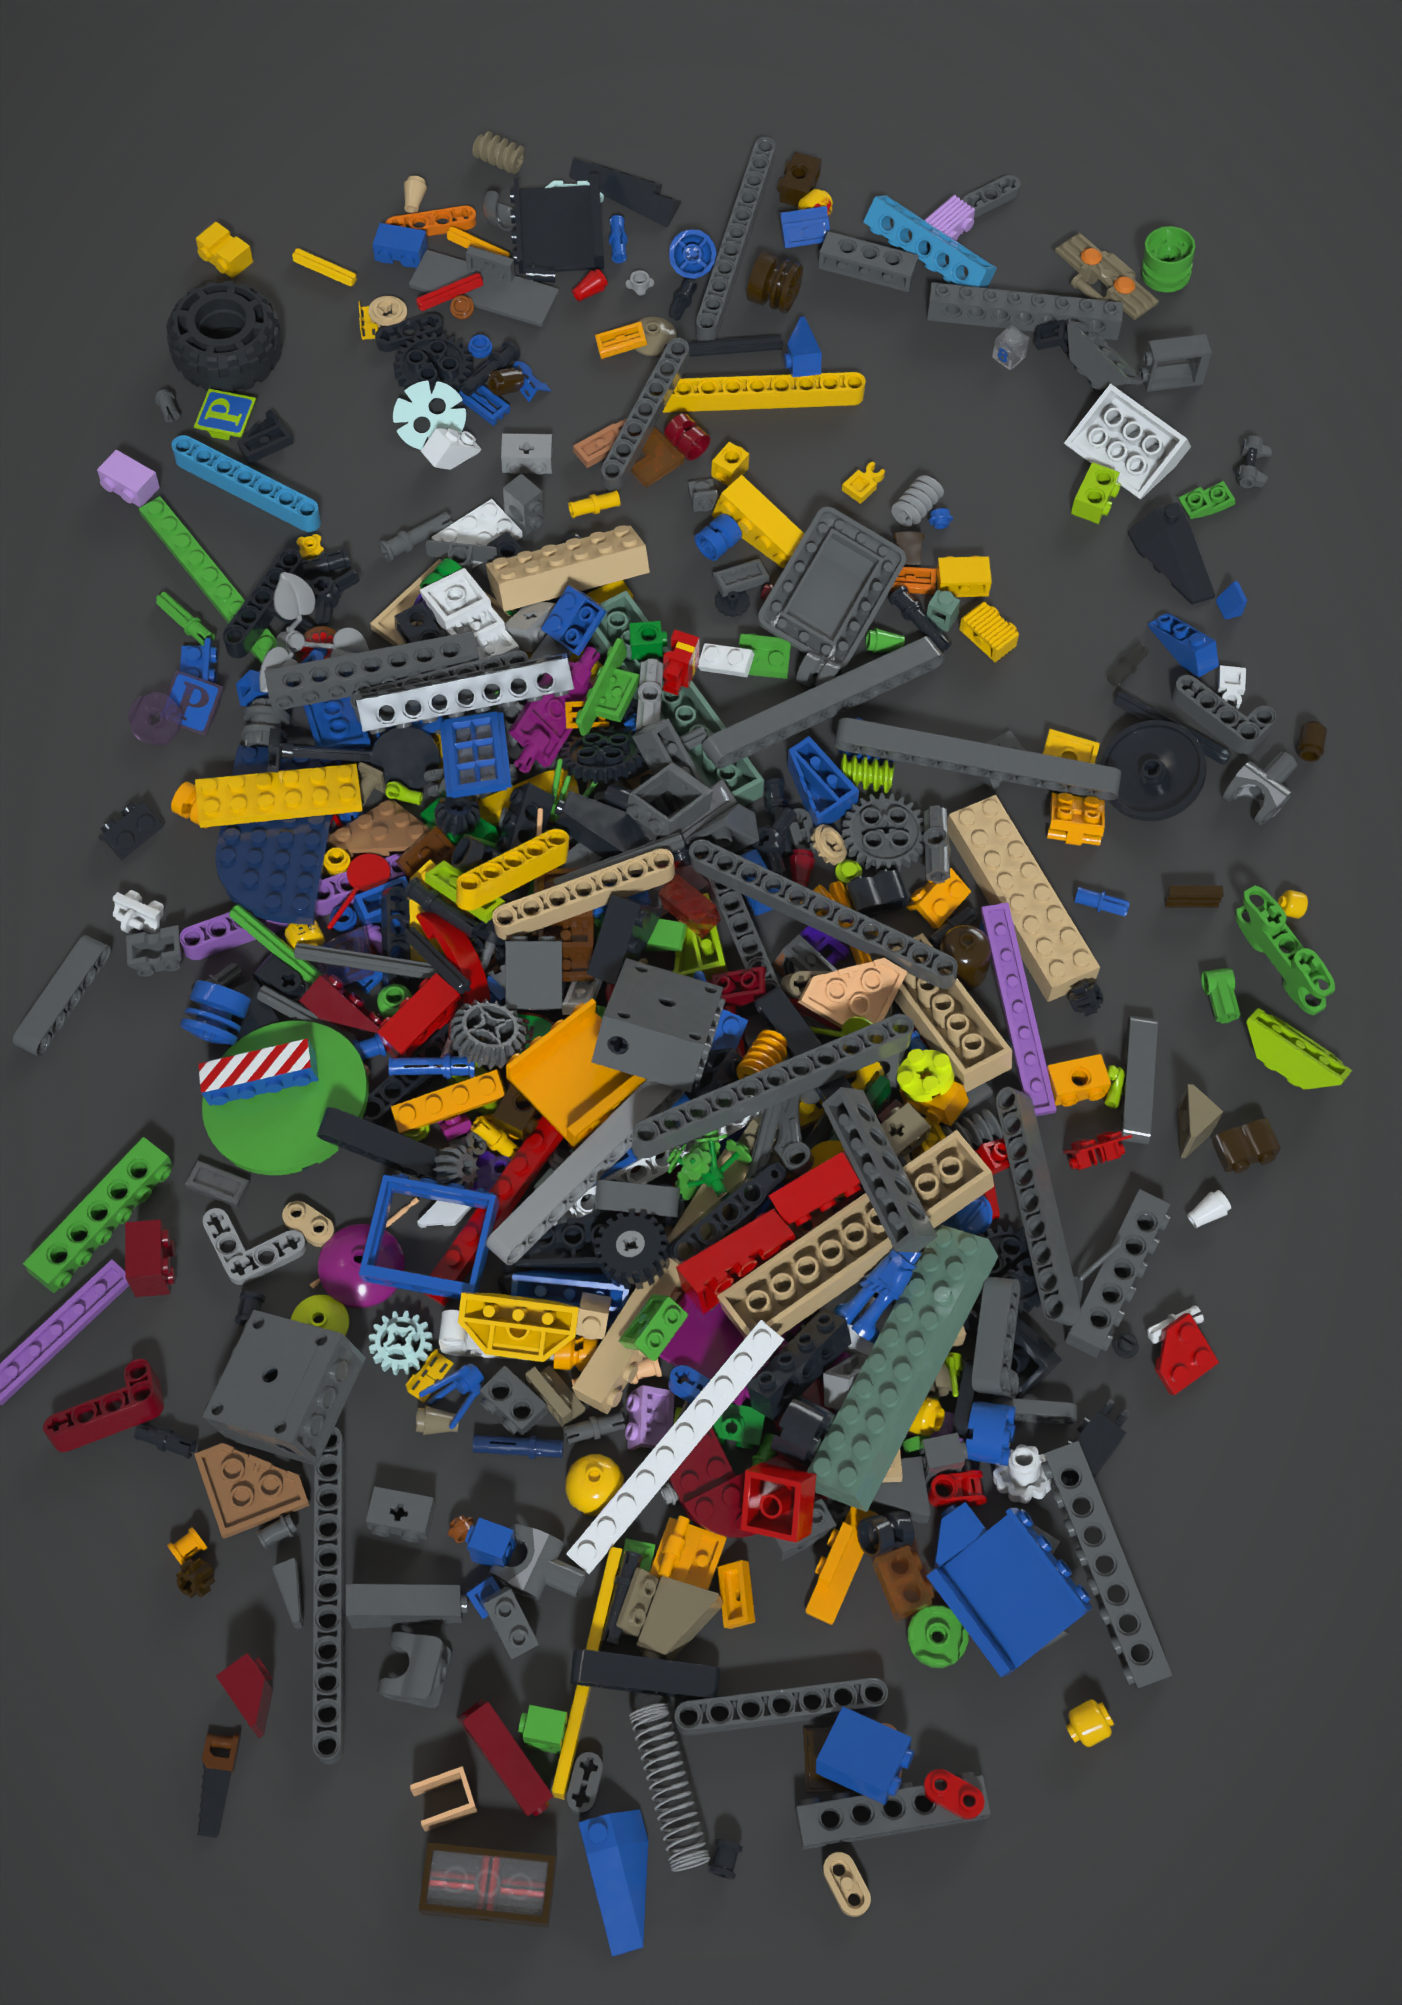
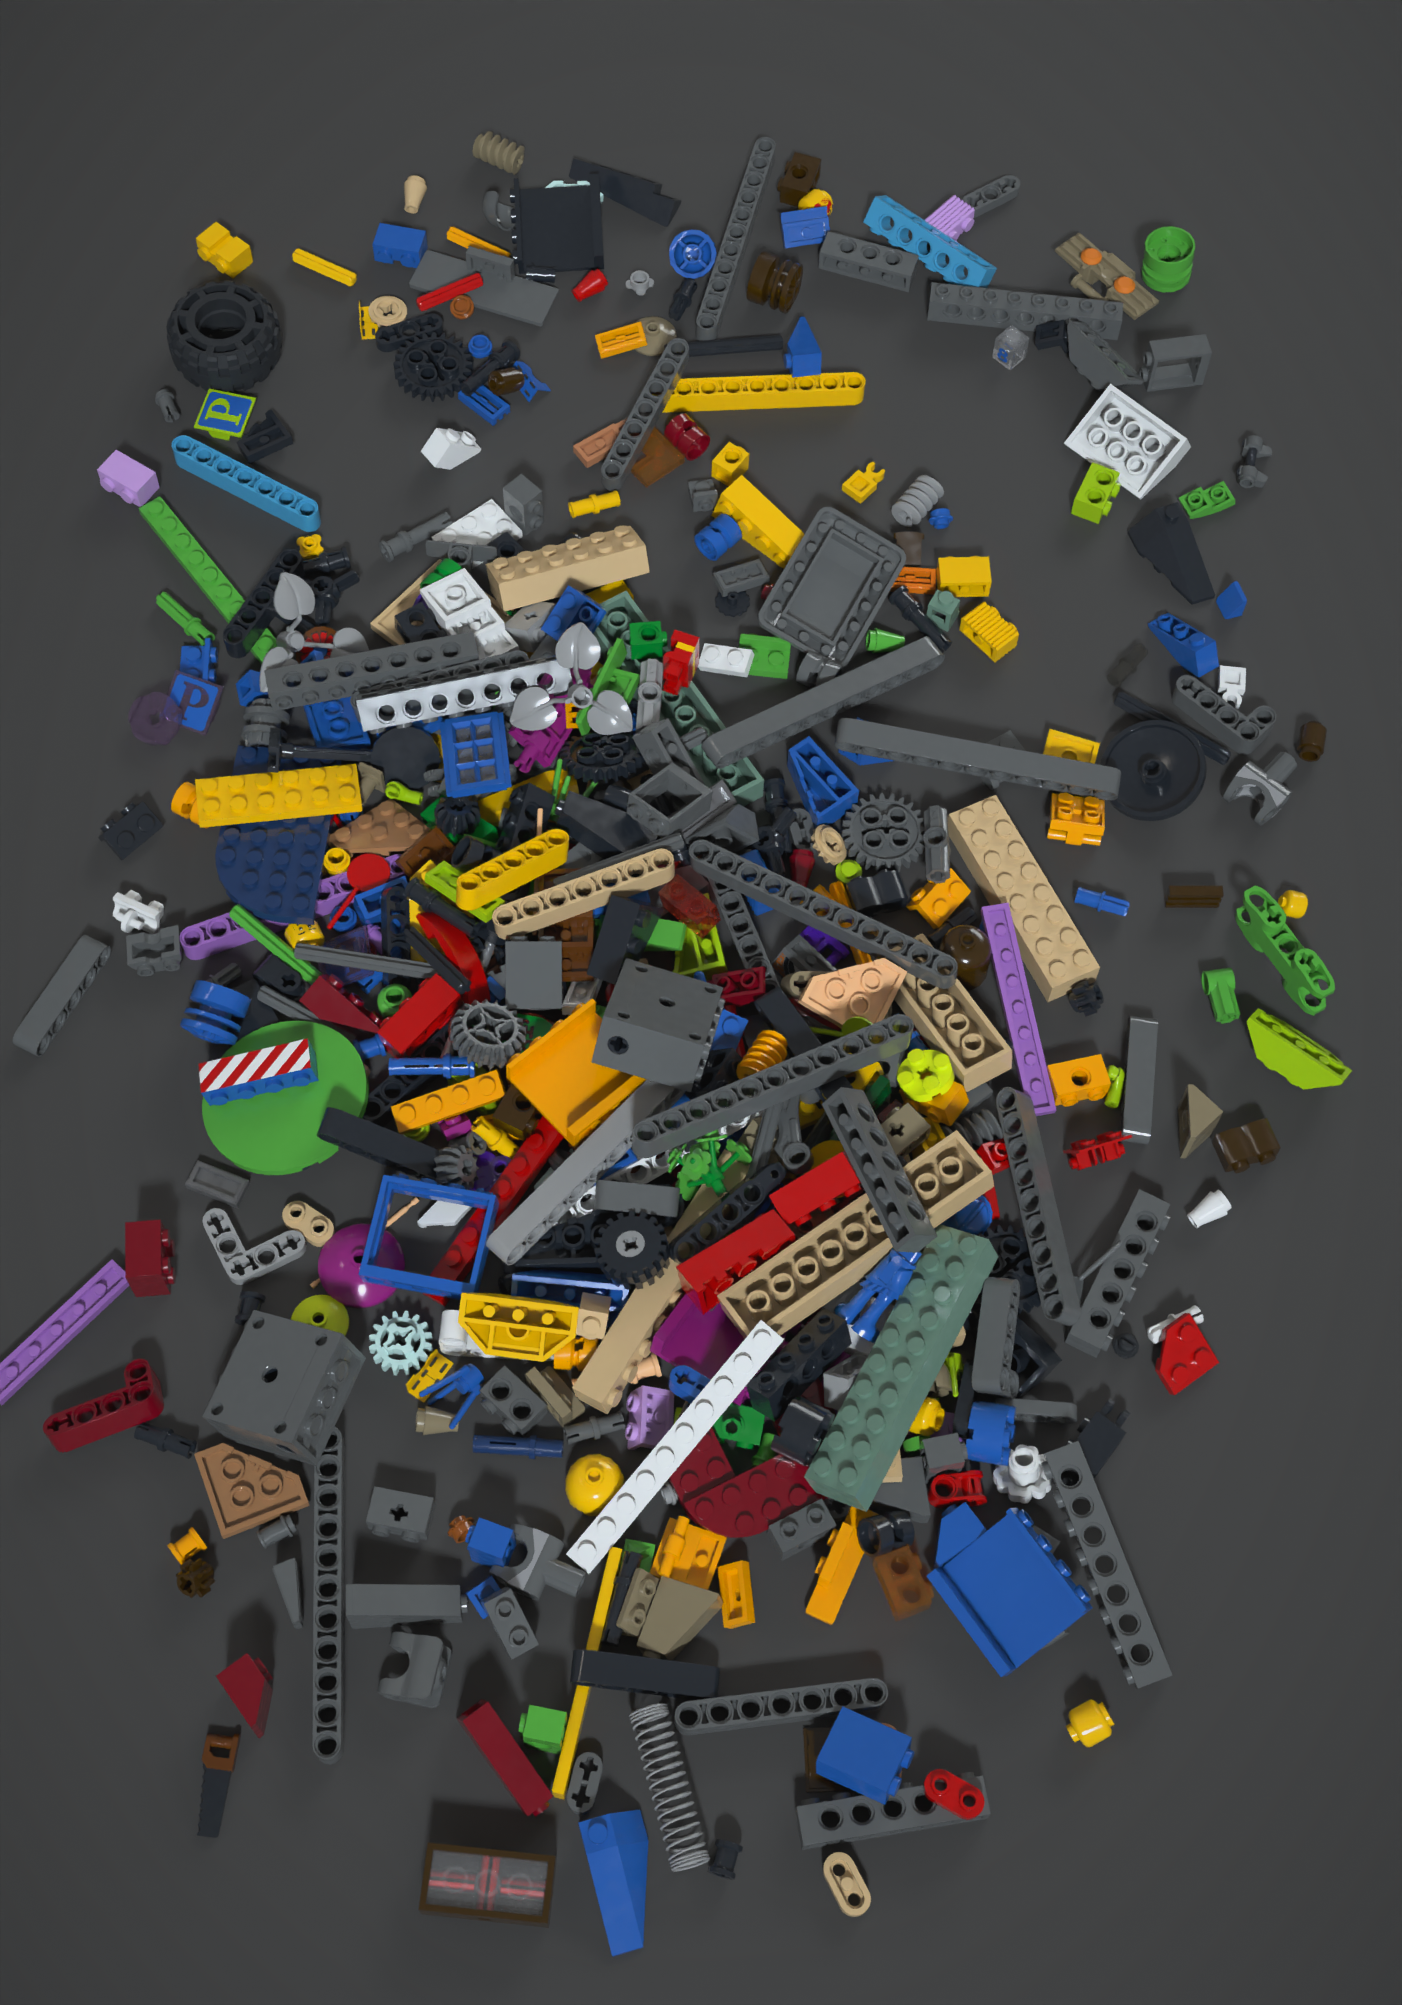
bright green brick [23,1137,173,1293] -> none
orange beam [385,206,476,236] -> none
light aqua piece [393,381,466,450] -> none
light nougat piece [410,1766,478,1832] -> none
light grey brick [501,433,553,474] -> none
blue pin [609,215,628,263] -> none
bright green bracket [619,1294,688,1361] -> none
red brick [741,1462,817,1543] -> none
lime piece [840,753,895,794] -> none
bright green plate [907,1605,969,1668] -> none
none -> light grey plant [510,622,633,735]

